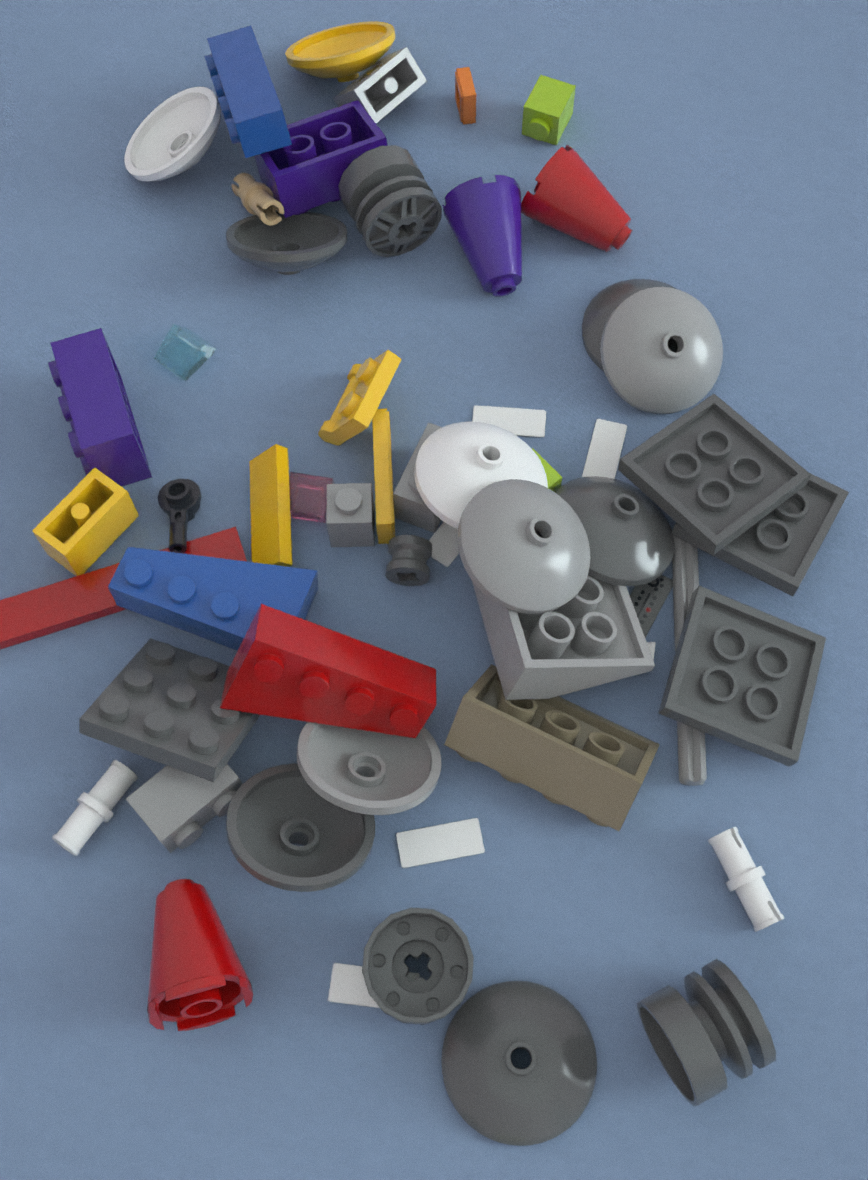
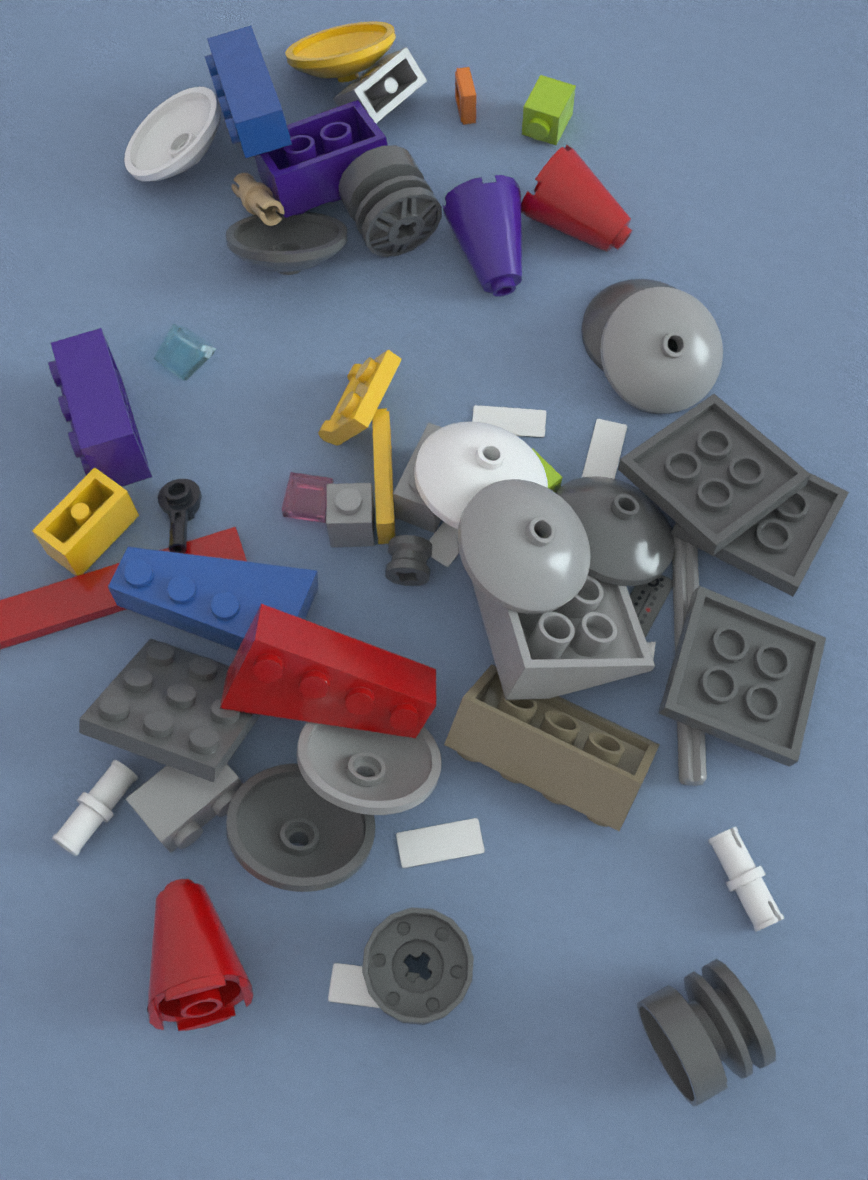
yellow tile [249,444,292,567] -> none
dark grey dish [441,981,597,1146] -> none

